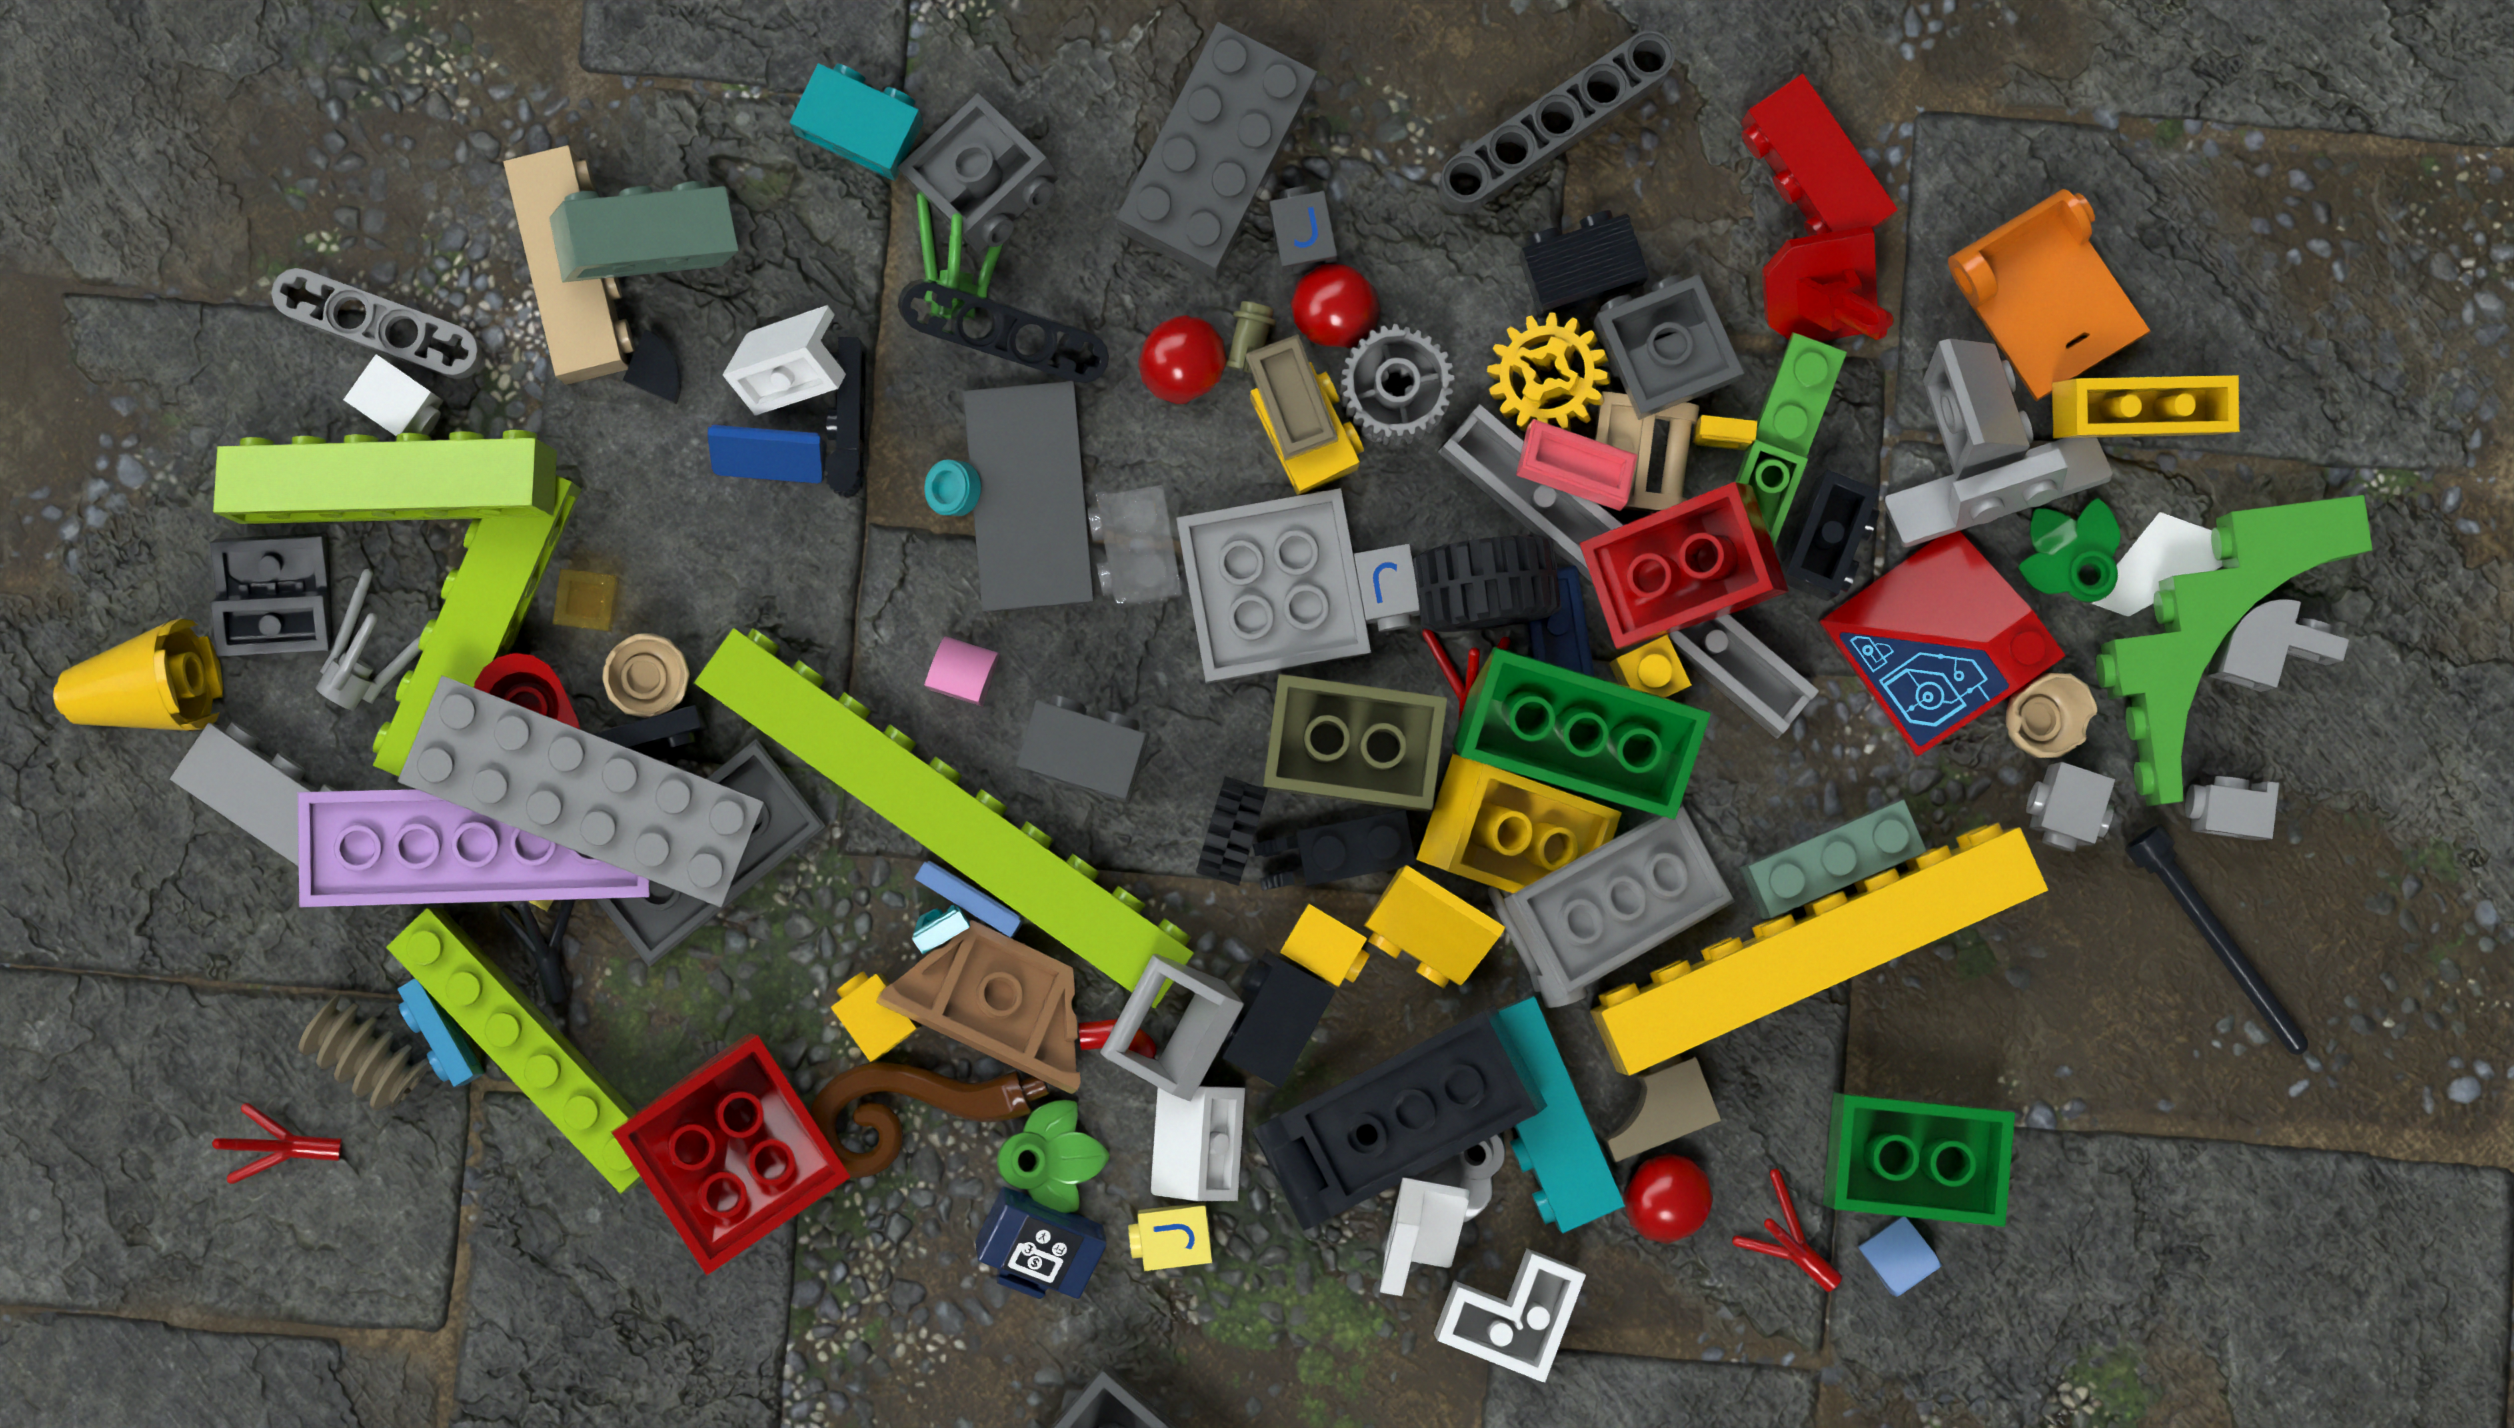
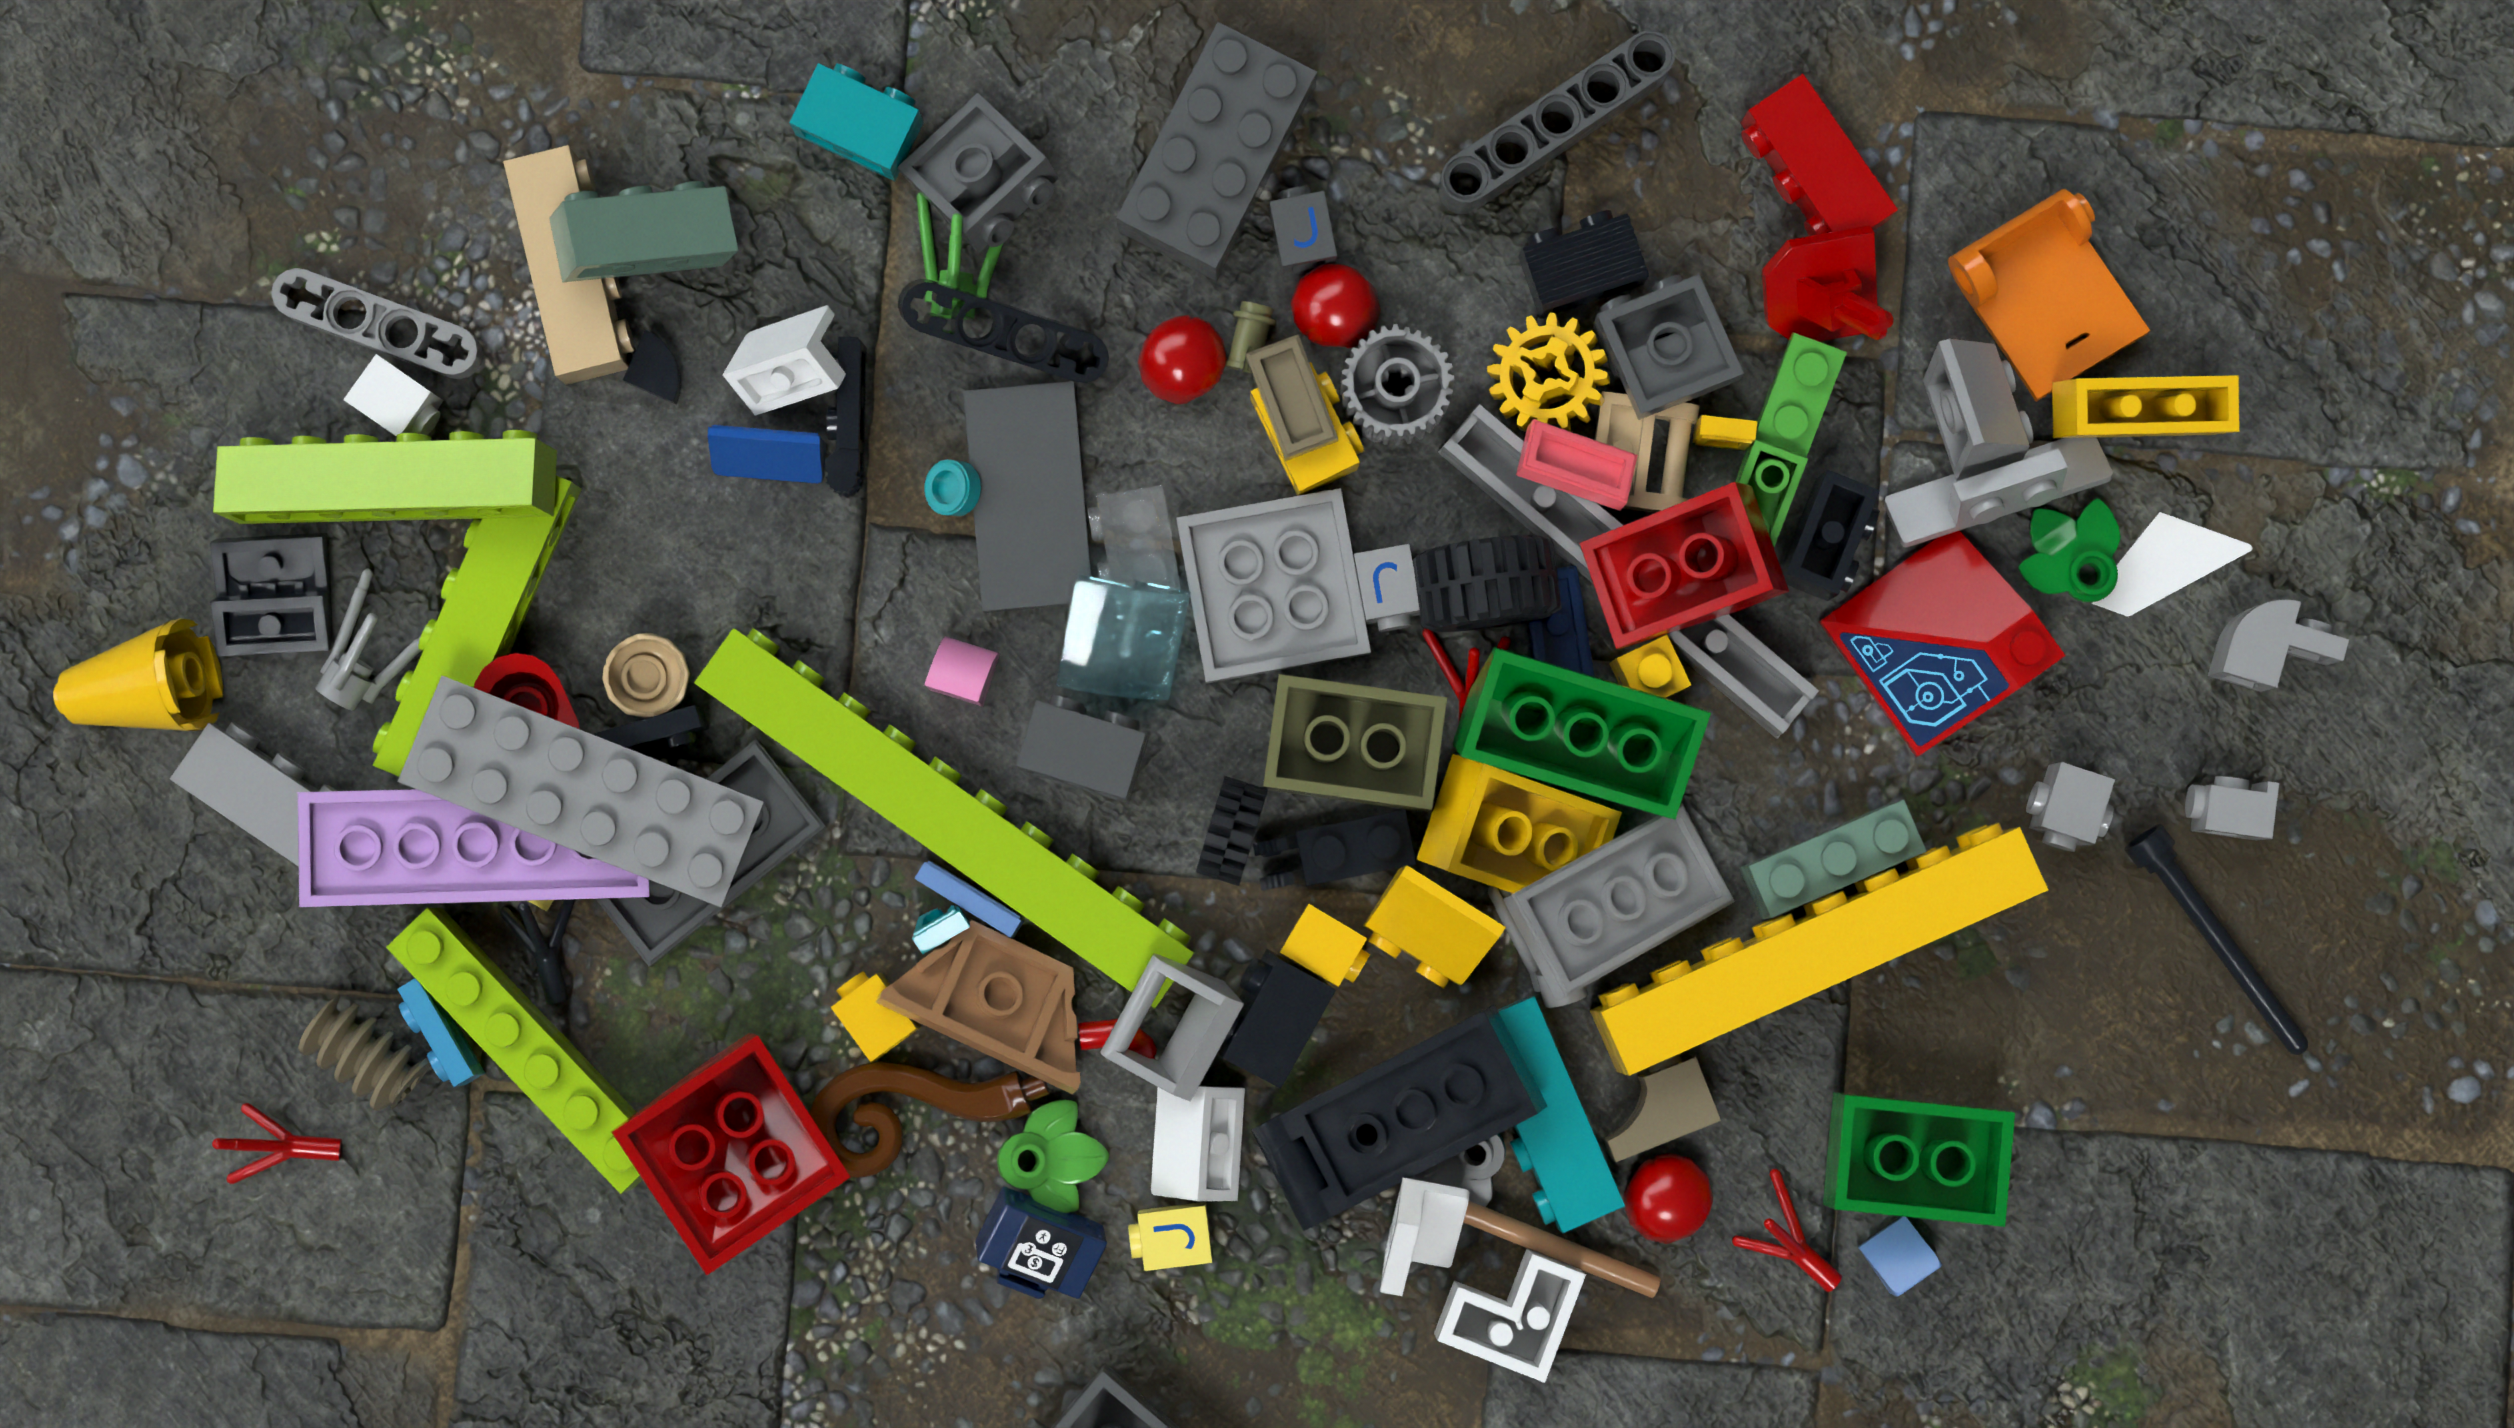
clear yellow plate [553,568,620,633] -> none
tan hair [2005,673,2097,758] -> none
bright green arch [2096,495,2372,806] -> none
none -> clear light blue slope [1056,574,1191,700]
none -> medium nougat bar [1463,1201,1661,1298]

